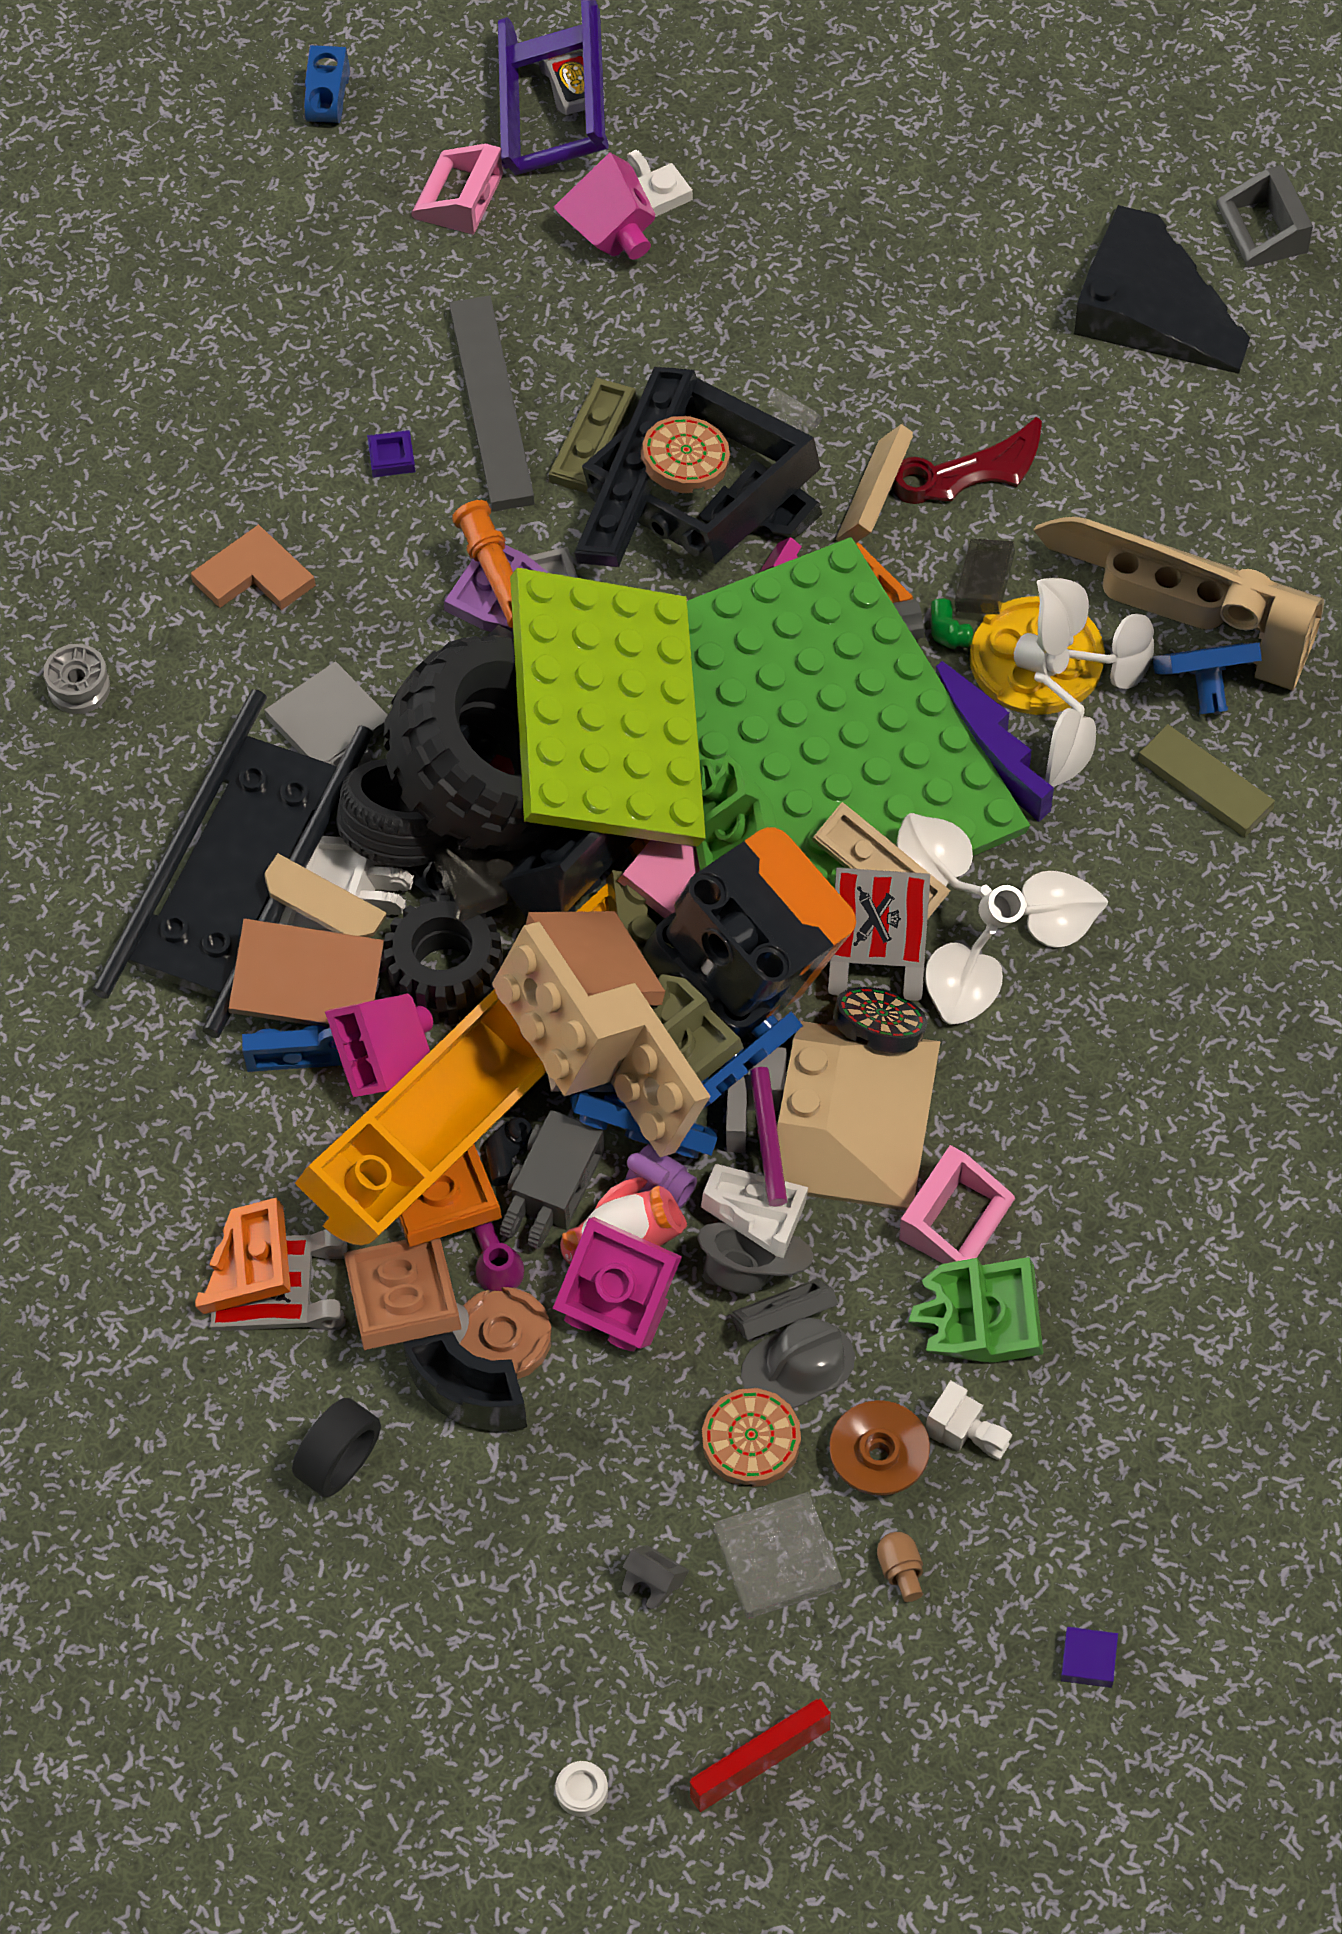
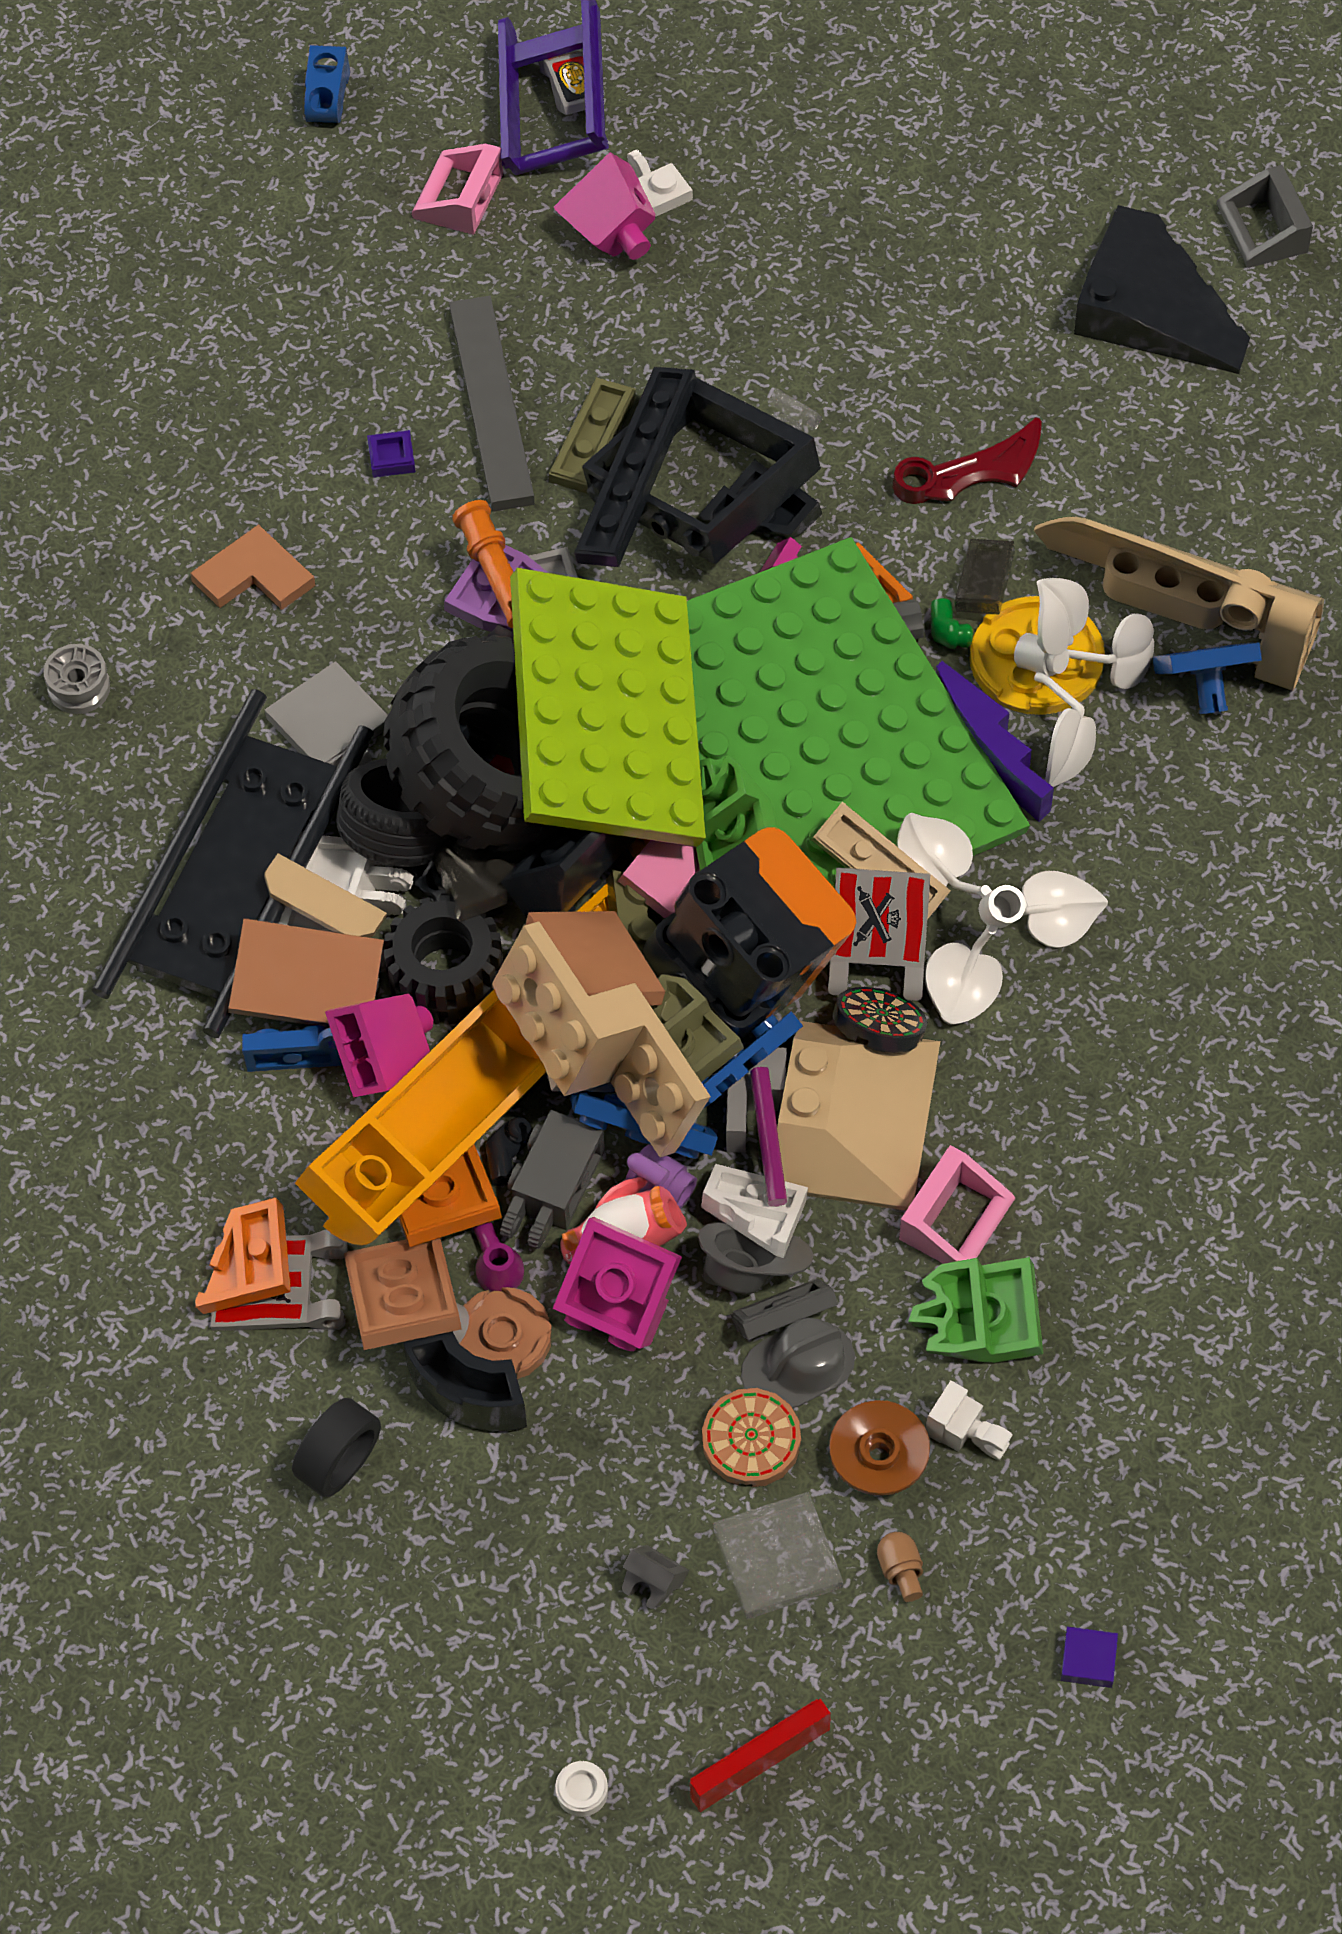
nougat tile [641,416,730,493] -> none
tan tile [836,424,913,543] -> none
olive tile [1138,724,1275,838] -> none

